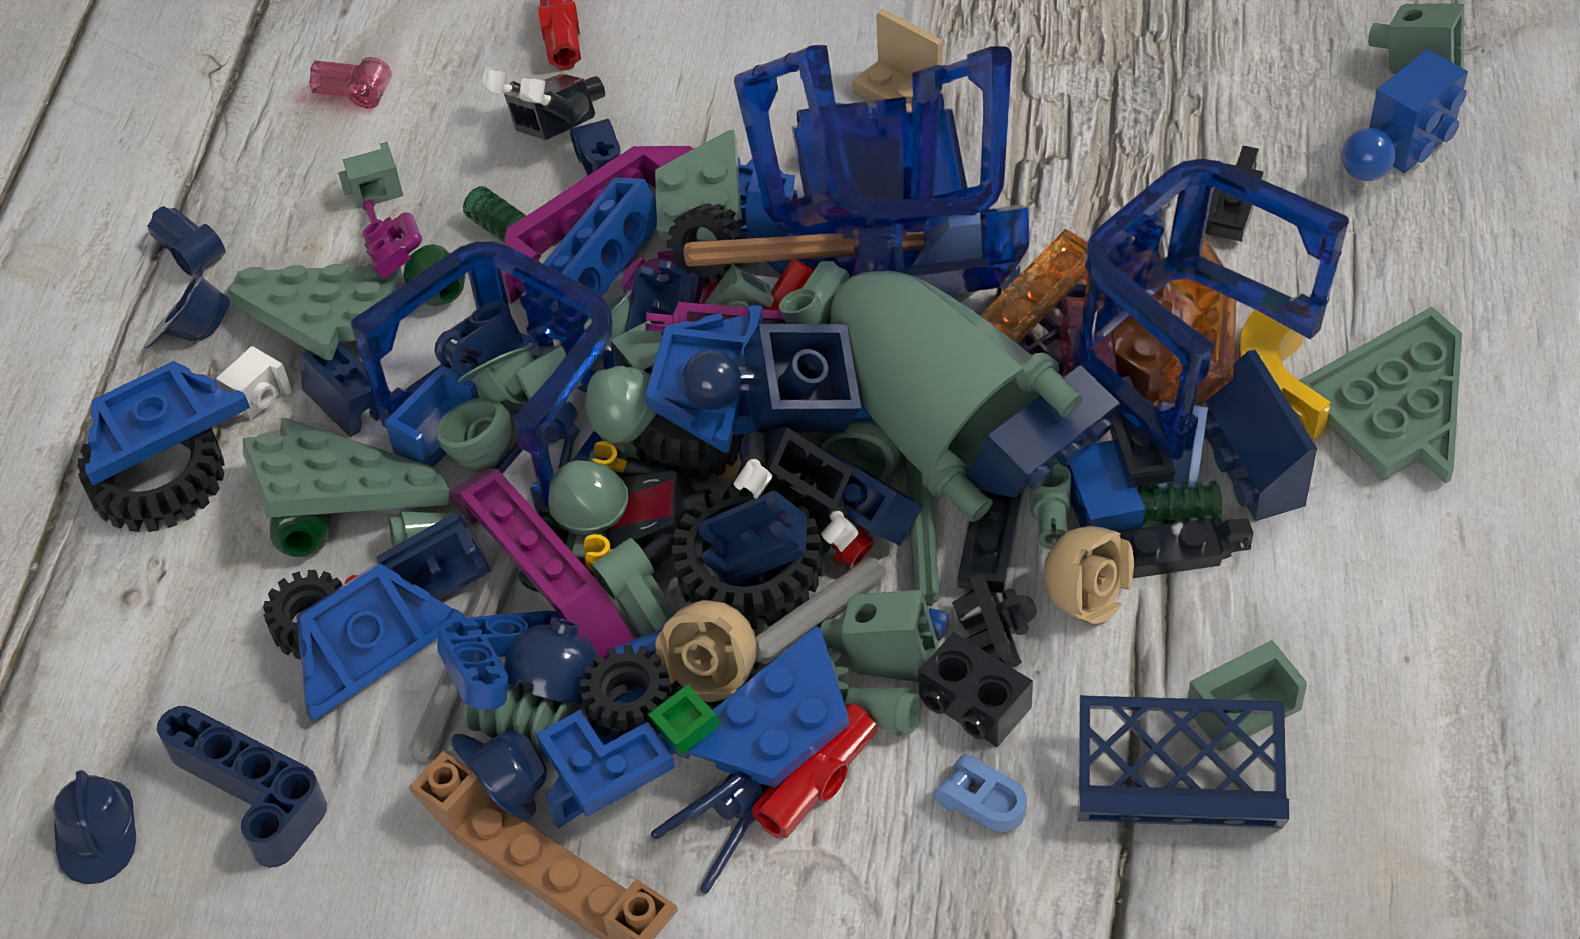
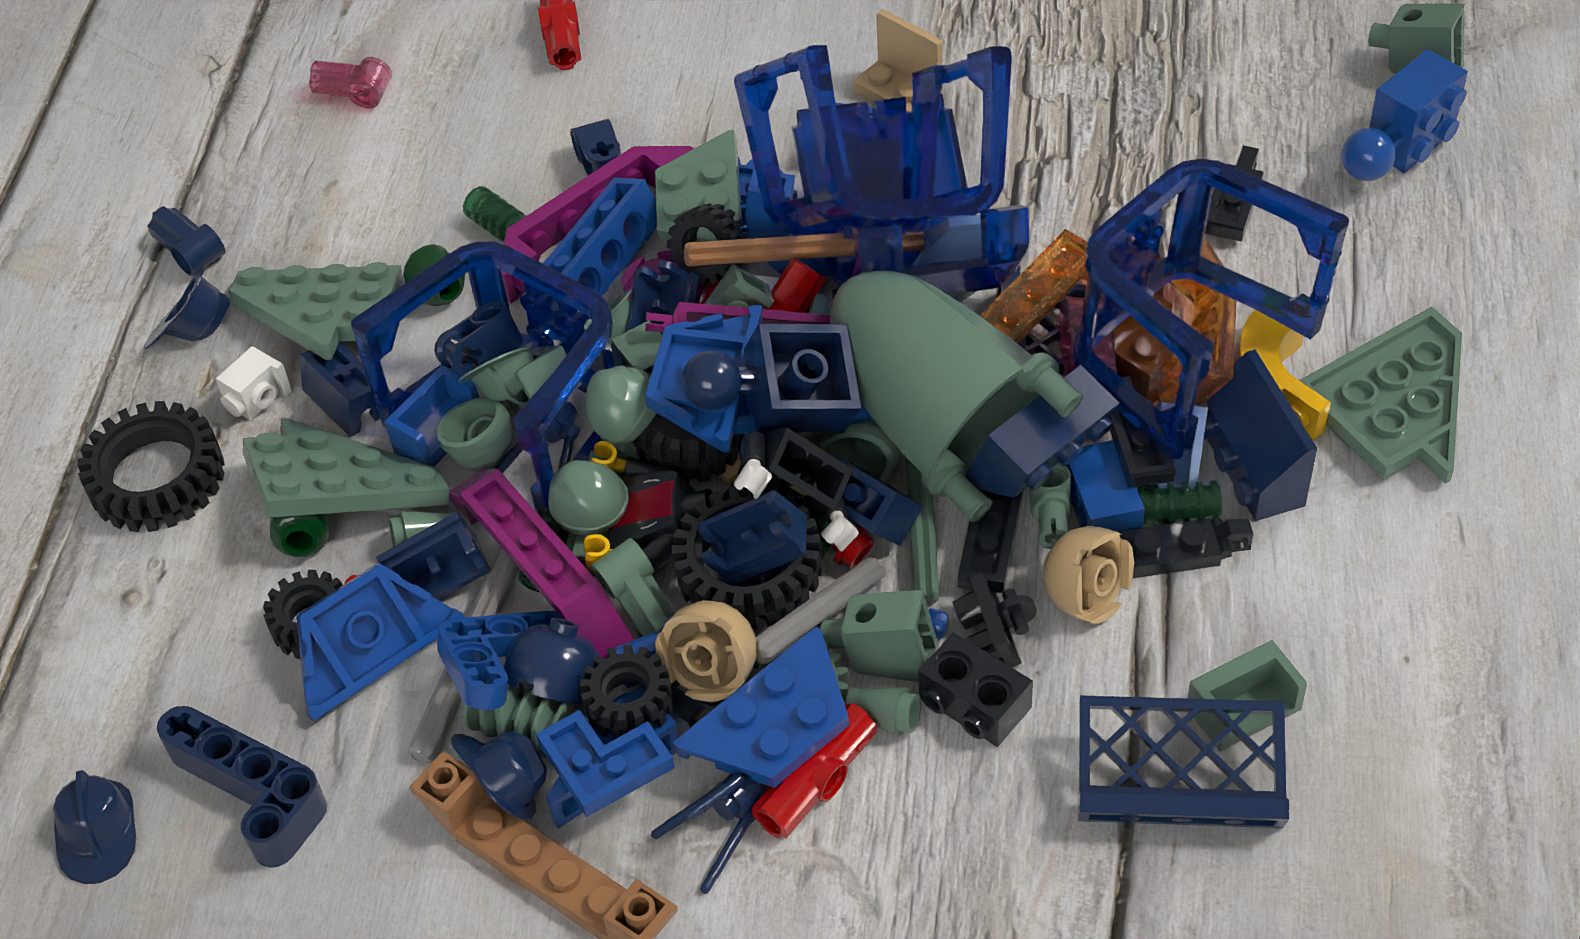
blue wing [85,361,250,485] -> none
sand green brick [338,142,404,209] -> none
magenta piece [362,200,422,279] -> none
black torso [482,66,605,140] -> none
green plate [648,684,721,756] -> none
sand green piece [779,261,850,324] -> none
medium blue plate [933,754,1027,832] -> none

